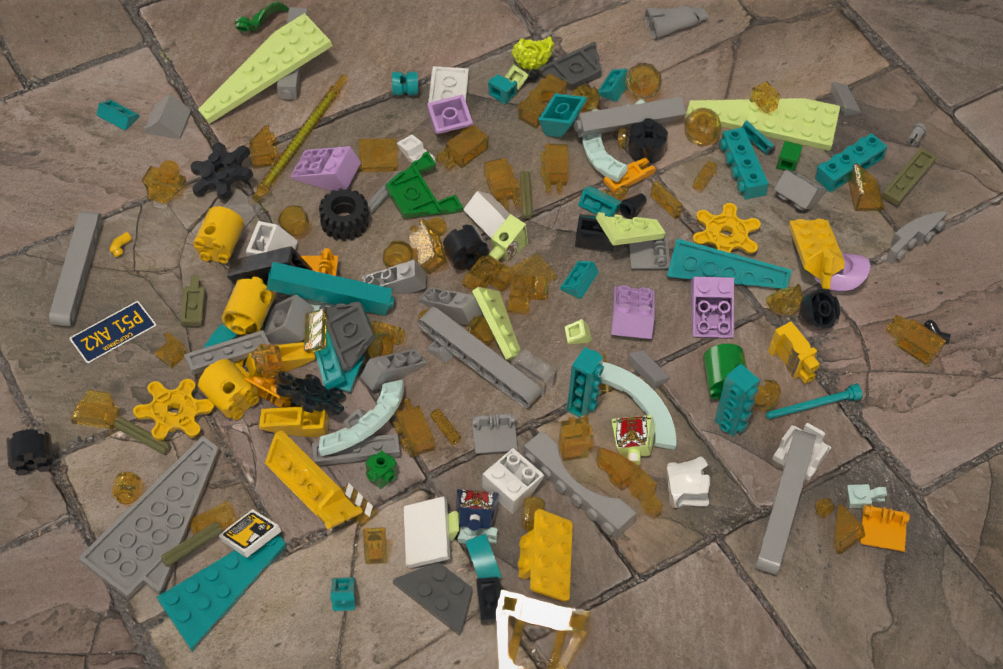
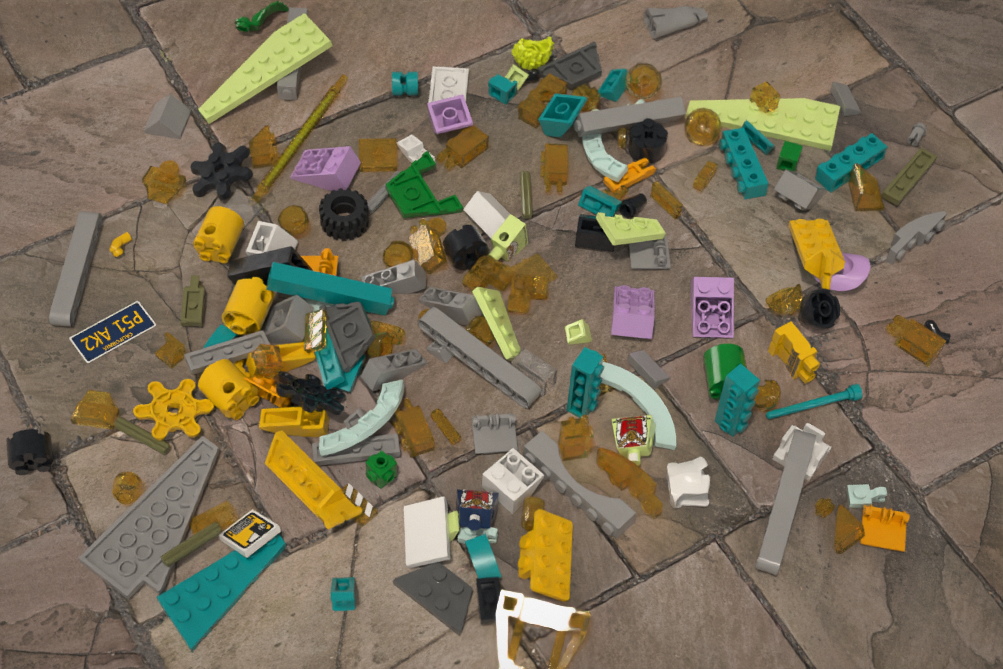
teal slope [97,100,140,130] -> none
clear yellow slope [363,527,387,564] -> none
clear yellow hinge [484,158,520,208] -> none
teal slope [560,261,599,299] -> none
teal wing [666,238,792,289] -> none
yellow plate [693,203,761,255] -> none

